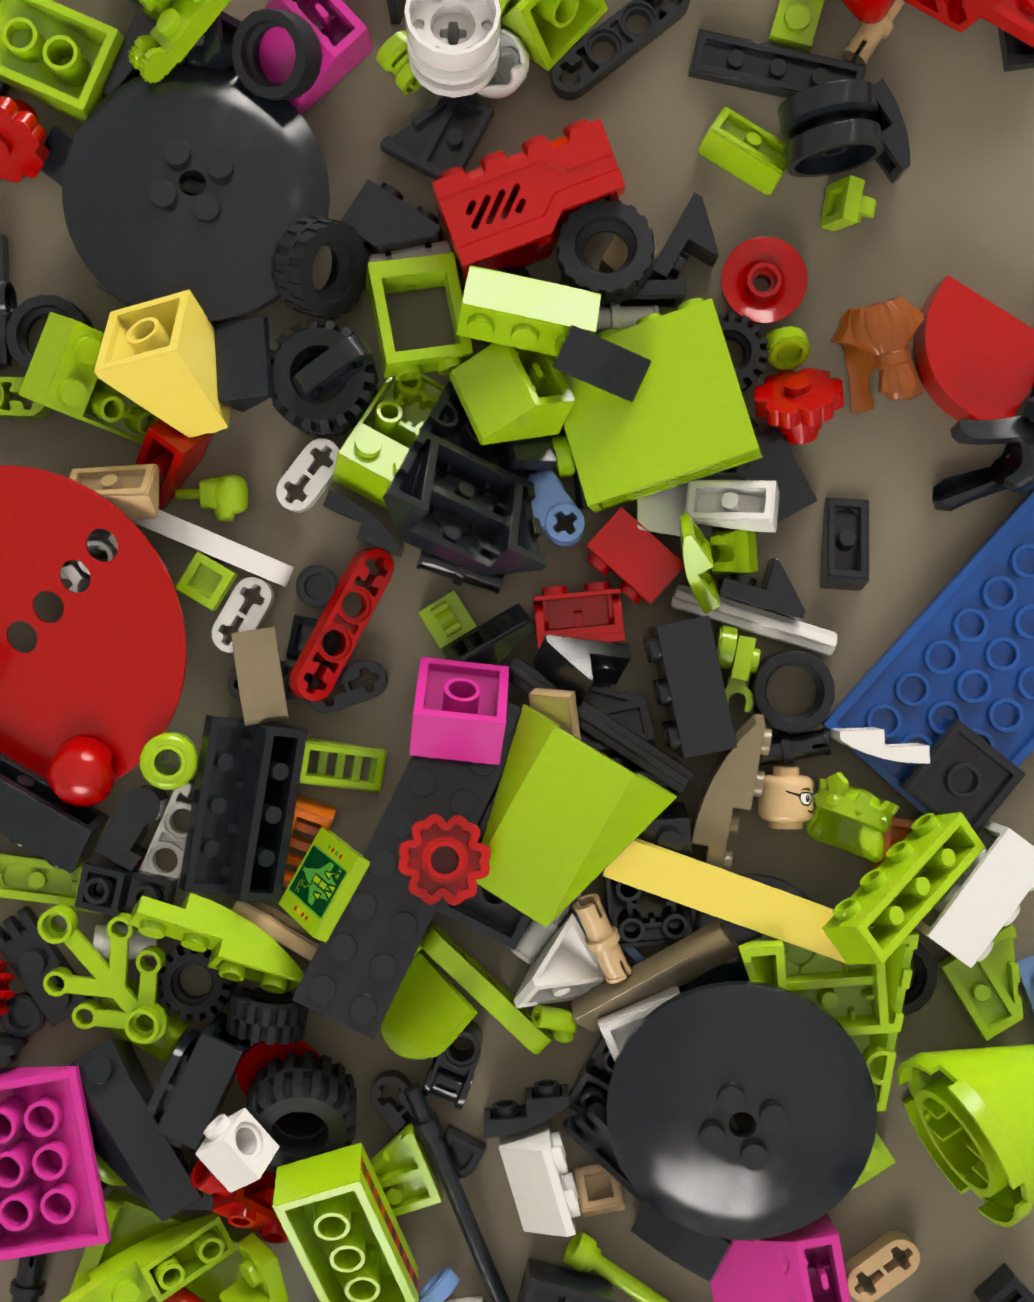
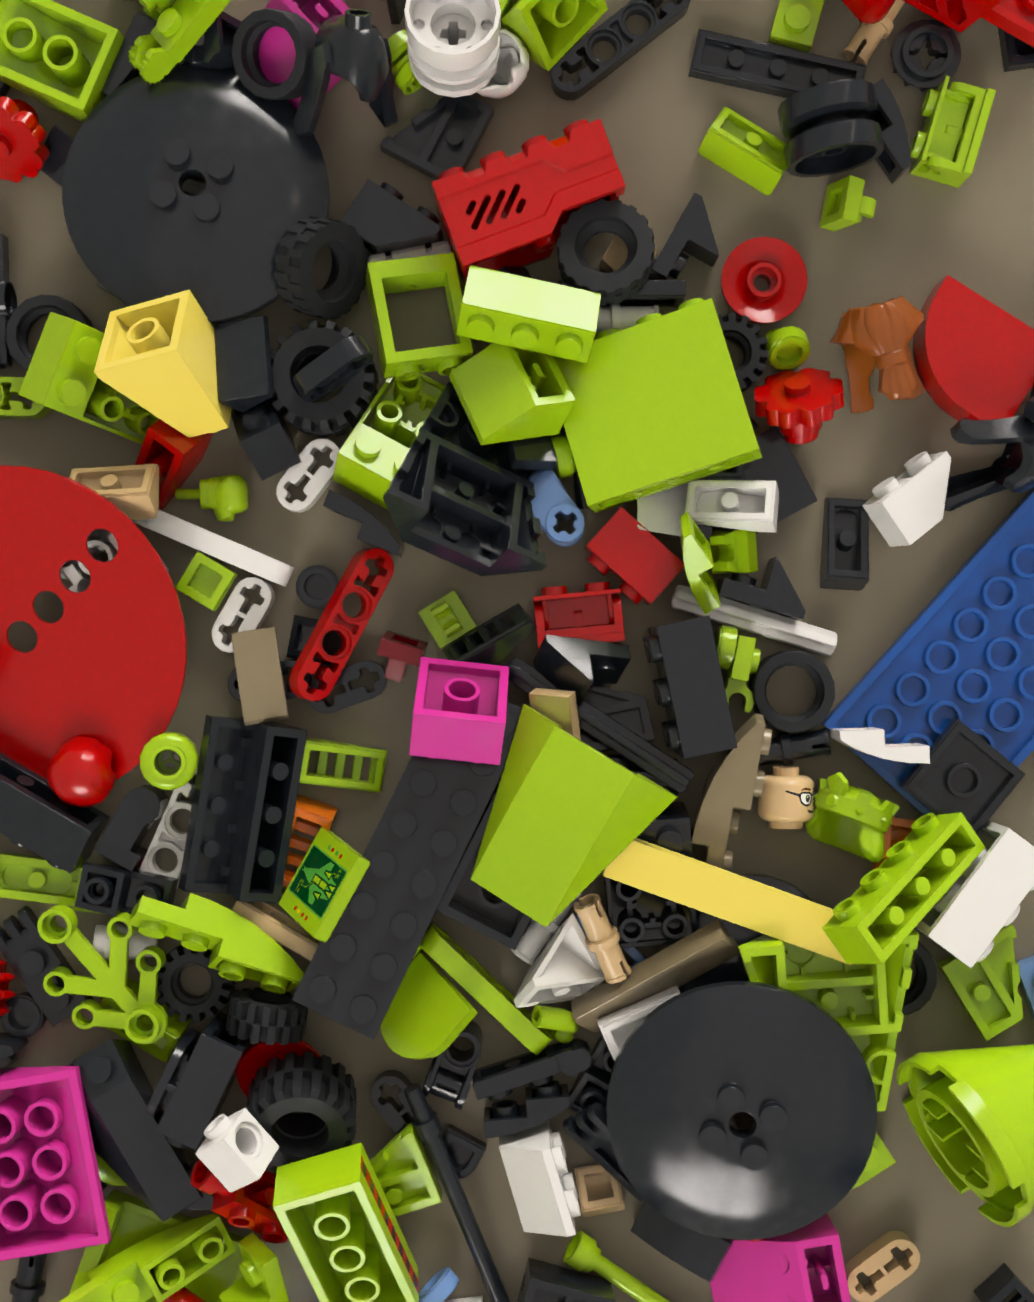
red plant [398,814,491,906] -> none
black pin [416,550,505,594] -> none
black slope [552,324,652,402] -> none
none -> black slope [231,398,301,481]
none -> black piece [293,9,398,136]
none -> dark red tile [377,630,428,683]
none -> black hinge [473,1037,593,1100]
none -> white slope [862,451,951,547]
none -> black gear [890,20,961,92]
none -> lime hinge [910,76,996,188]

